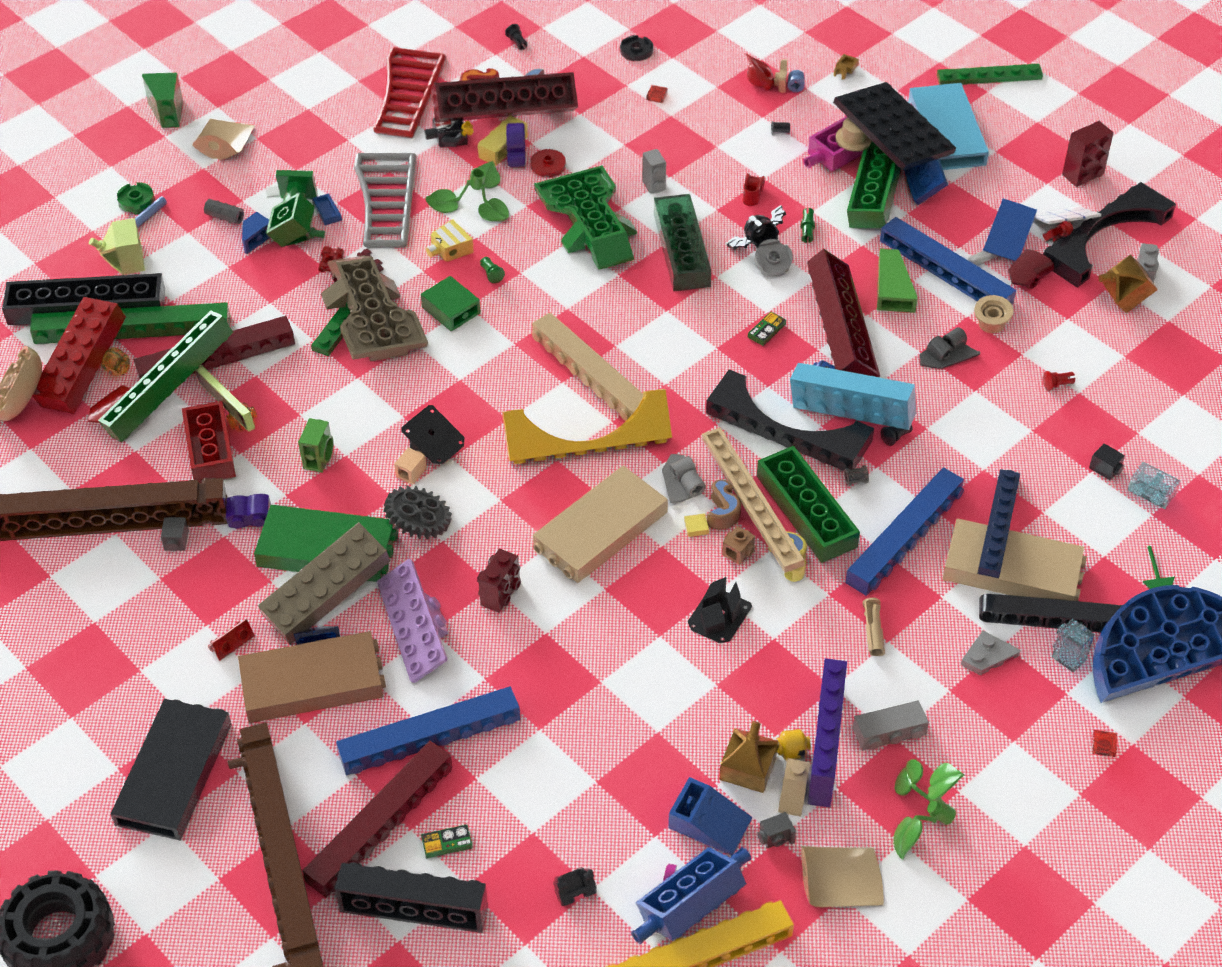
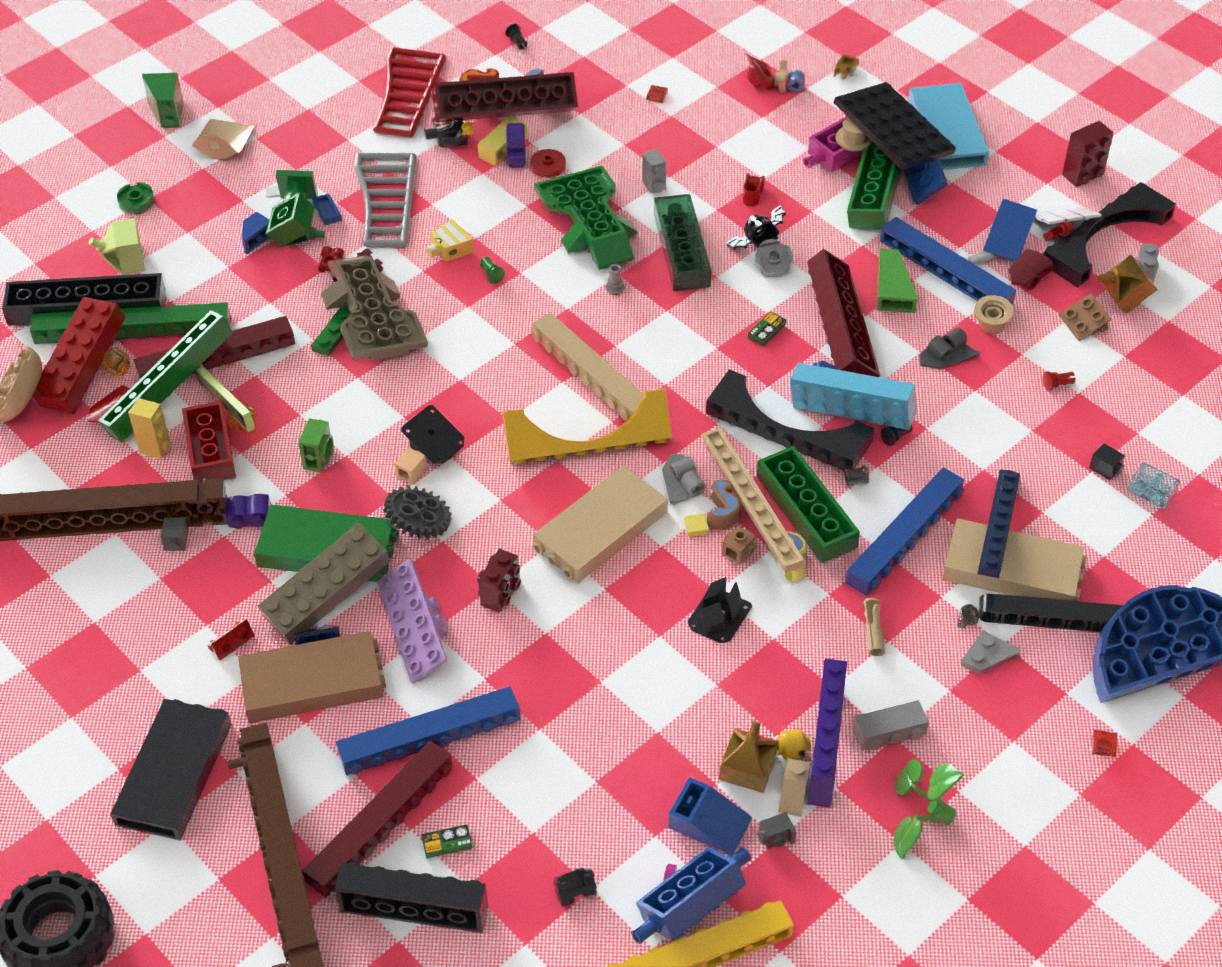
medium blue piece [135,196,167,228] -> none
dark grey axle [204,198,244,224] -> none
green brick [420,276,481,332] -> none
bright green plant [425,161,509,222] -> none
black tile [620,35,653,61] -> none
black piece [771,120,790,134] -> none
green pin [800,208,815,243] -> none
tan piece [801,846,884,907] -> none
green plate [936,63,1043,85] -> none
clear light blue brick [1052,619,1094,673] -> none
green piece [1142,545,1175,589] -> none
none -> light yellow brick [128,398,171,459]
none -> light grey pin [606,264,624,294]
none -> clear smoke plate [957,604,979,629]
none -> medium nougat hinge [1058,293,1112,341]

